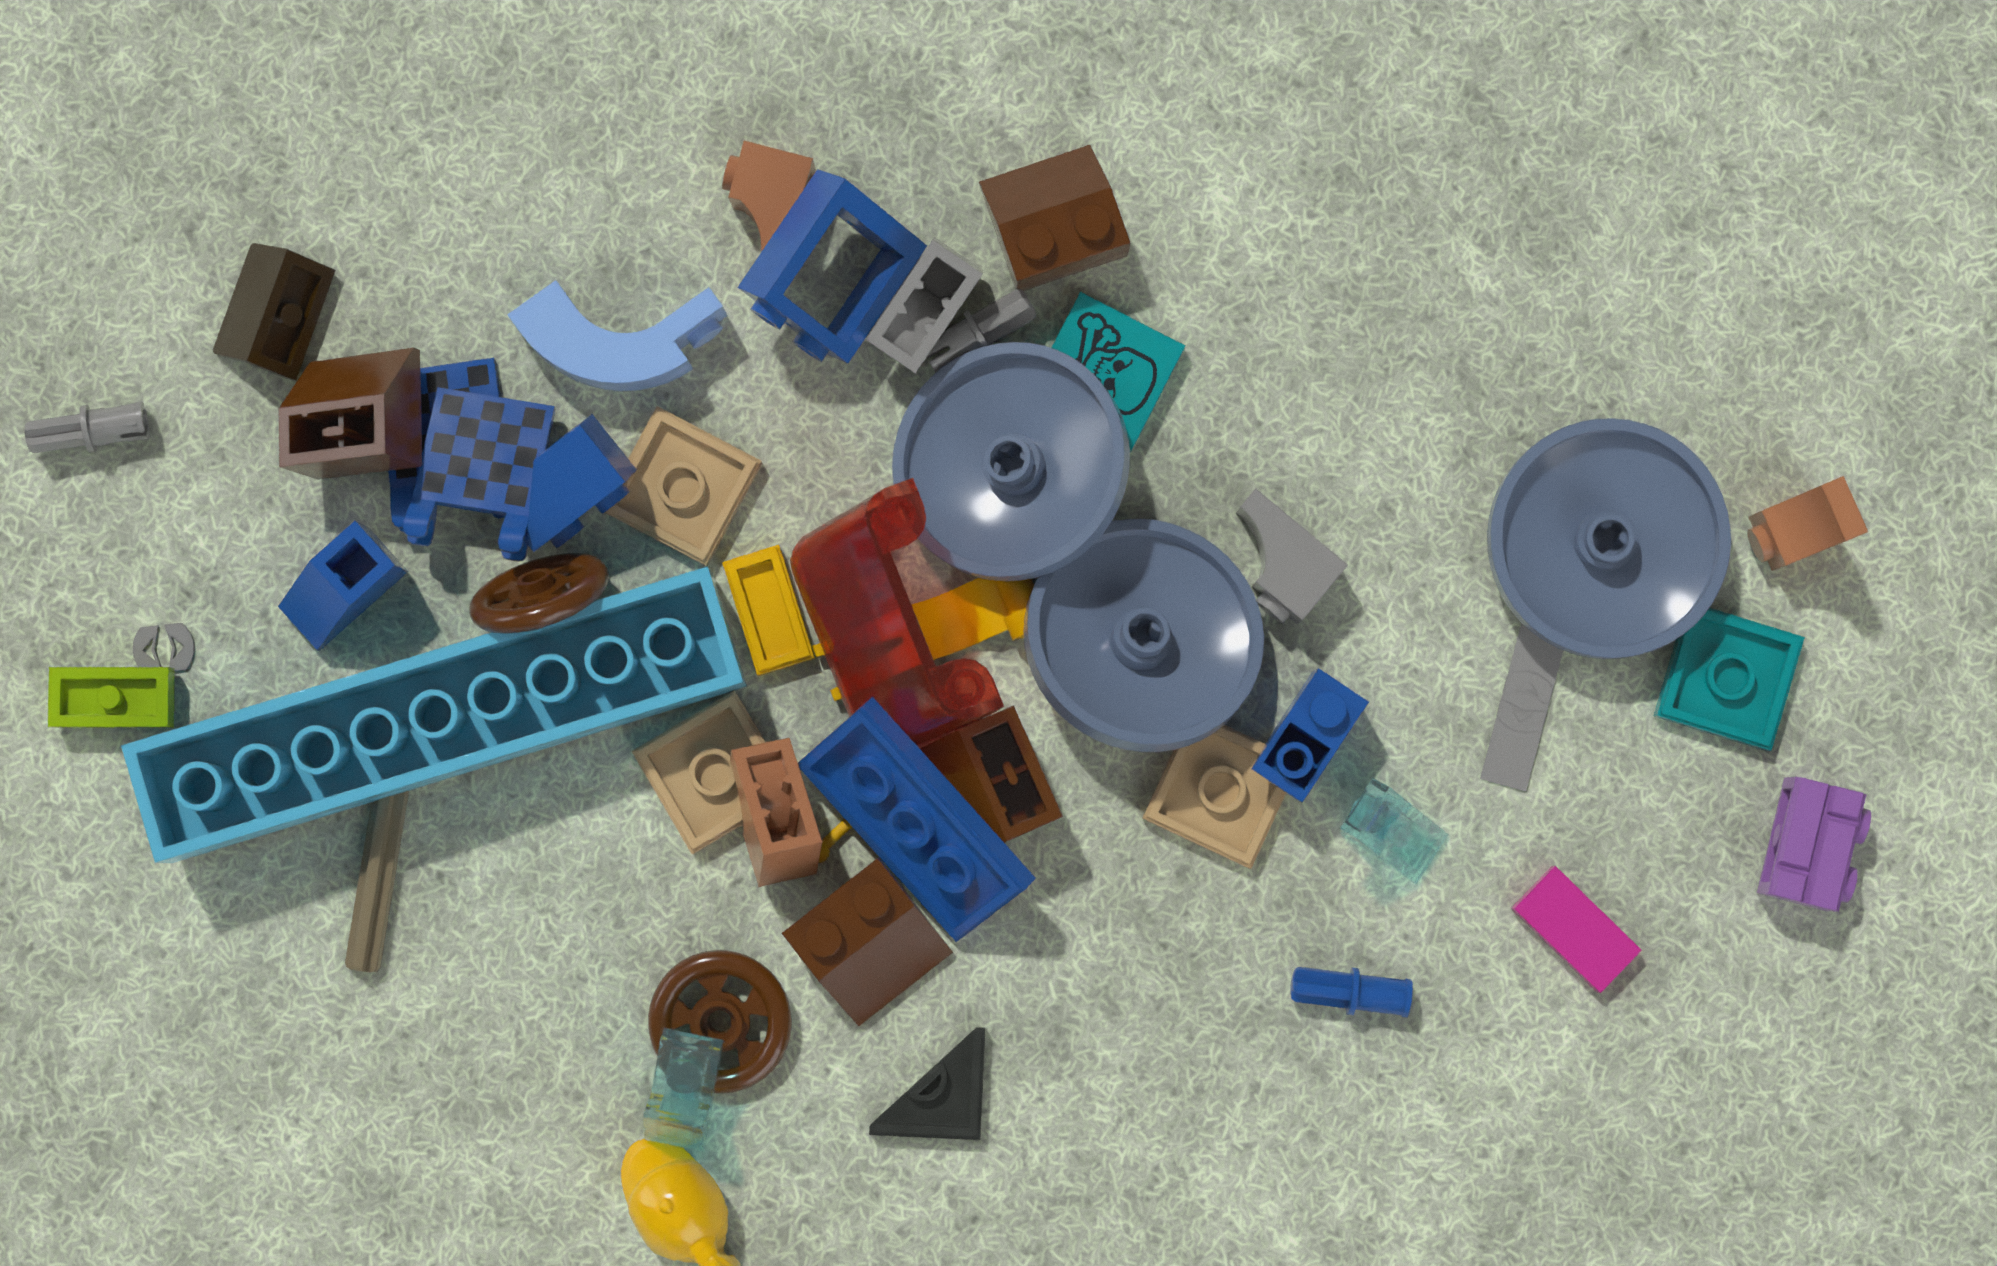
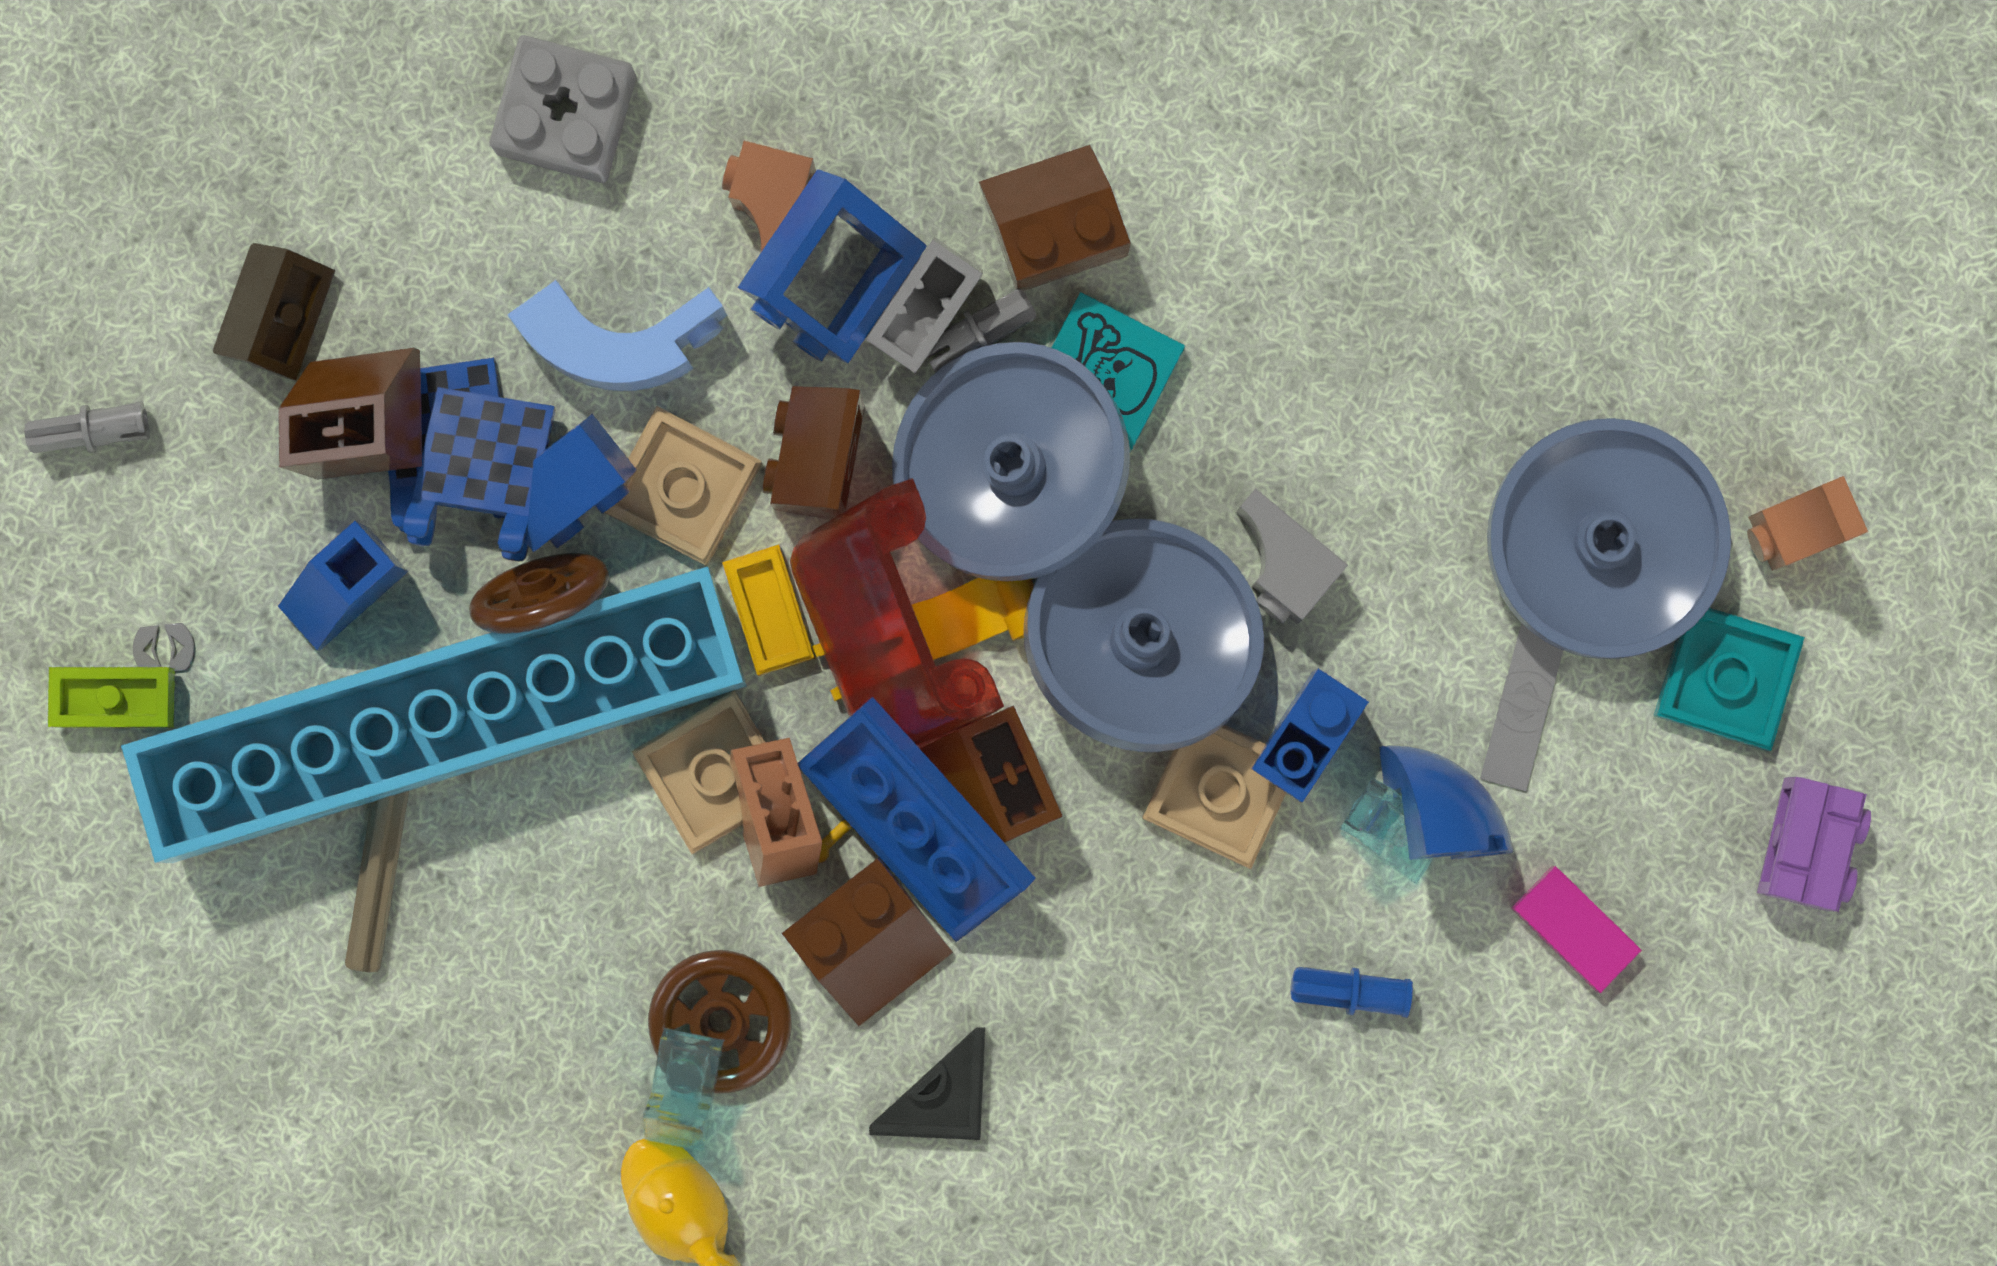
none -> light grey brick [489,35,636,183]
none -> reddish brown slope [763,386,865,522]
none -> blue brick [1379,745,1513,860]

